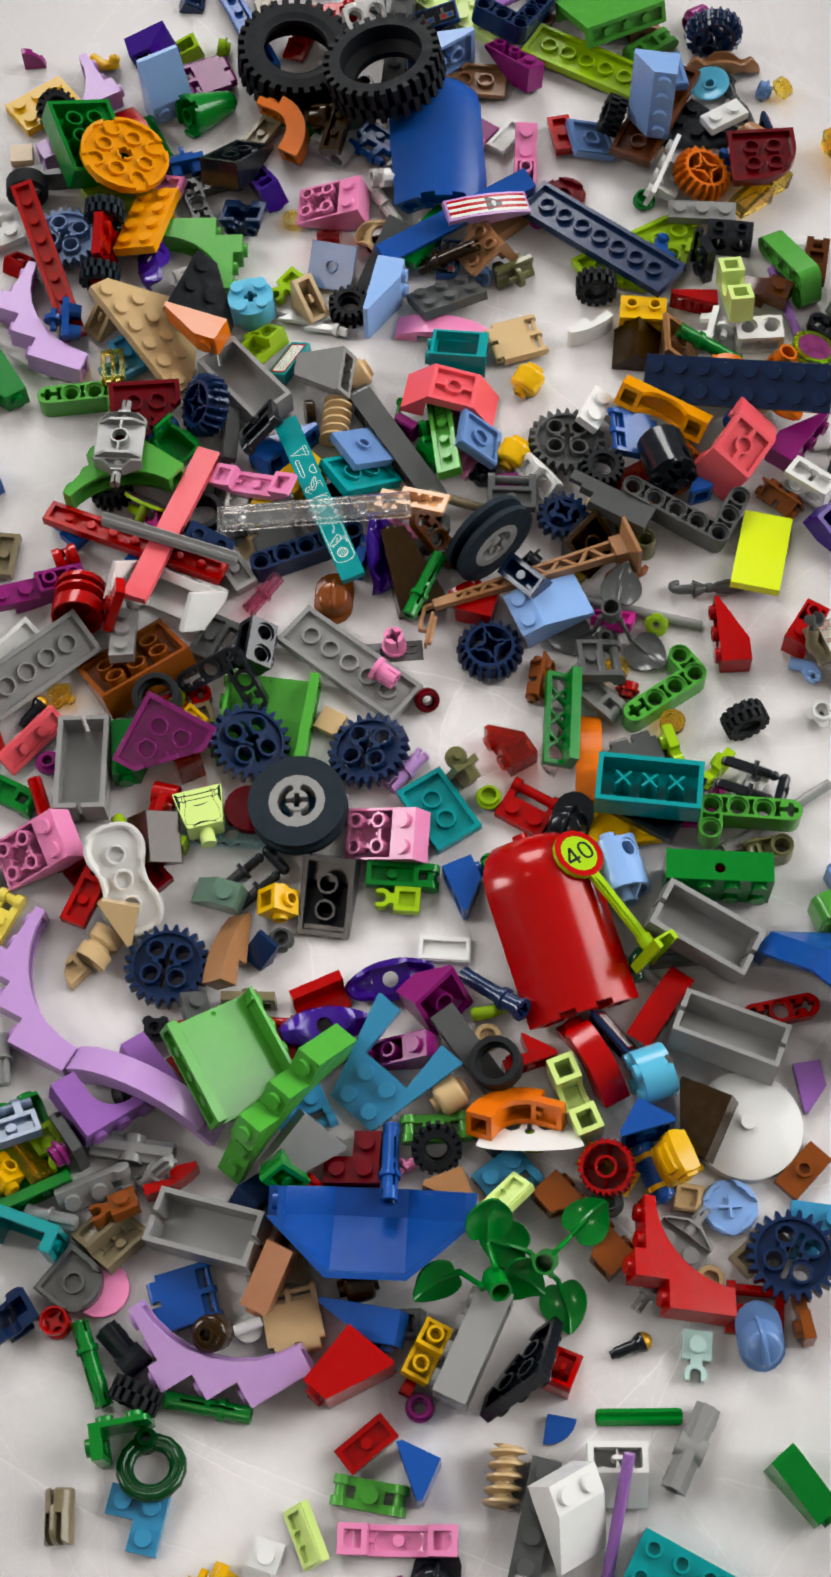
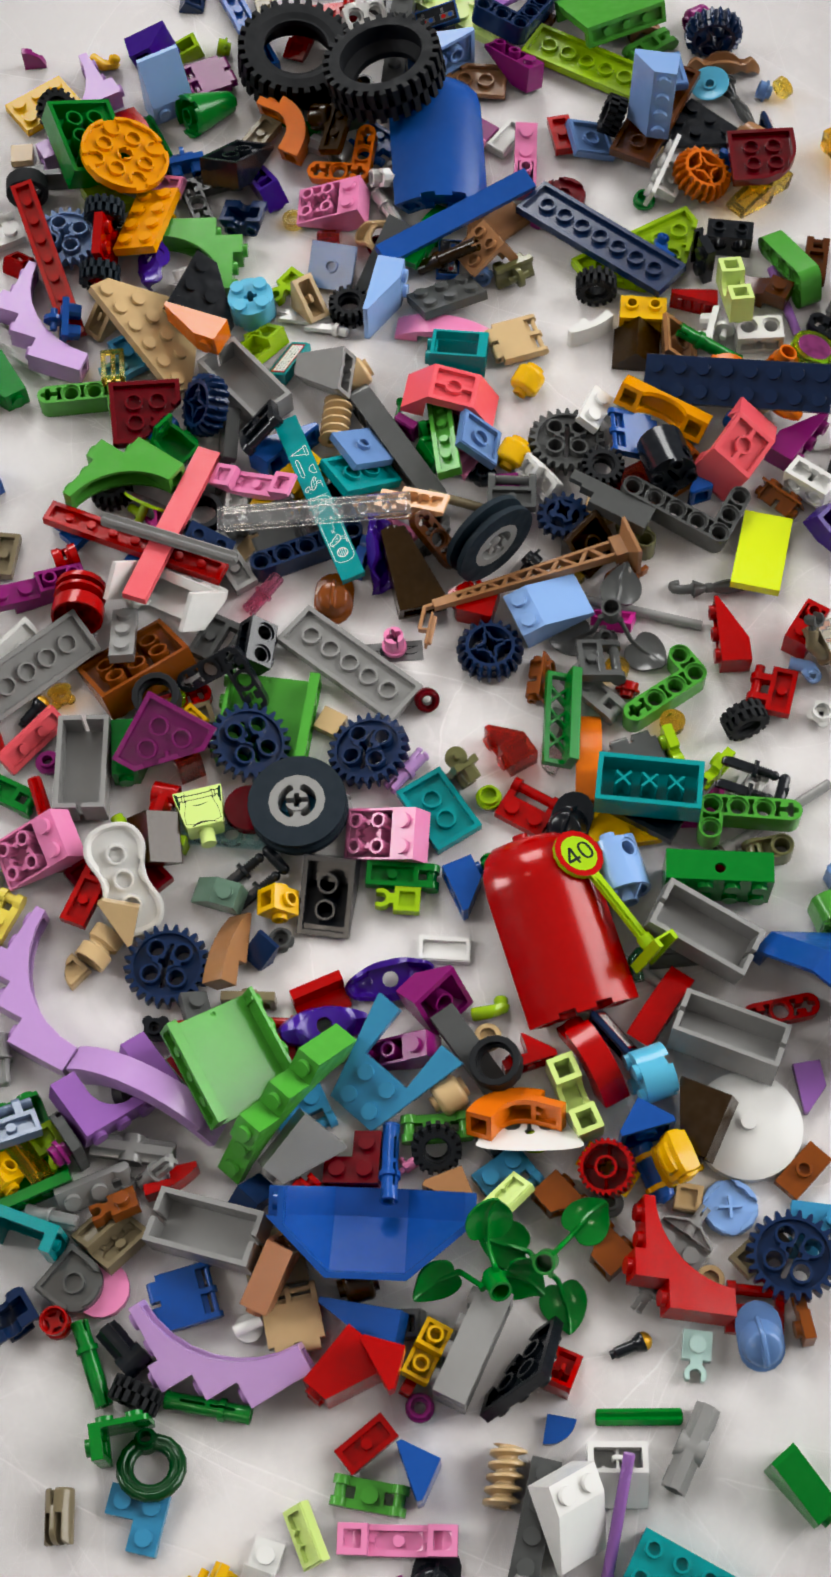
light grey plate [93,400,148,488] -> none
red plate [103,577,125,632] -> none
dark brown head [191,1313,234,1353] -> none
green slope [259,1148,311,1186] -> none
dark brown tile [303,399,316,424] -> none
bright pink bush [368,657,401,690] -> none
green pin [401,551,447,620] -> none
slope [442,191,531,226] -> none
dark blue pin [459,966,531,1021] -> none
dark blue slope [497,552,553,599] -> none
lime plate [644,613,669,637] -> none
light grey plate [667,200,736,225] -> none
white plate [699,98,749,136] -> none
none -> orange beam [307,124,378,185]
none -> red slope [359,1334,406,1396]
none -> red plate [745,664,799,719]

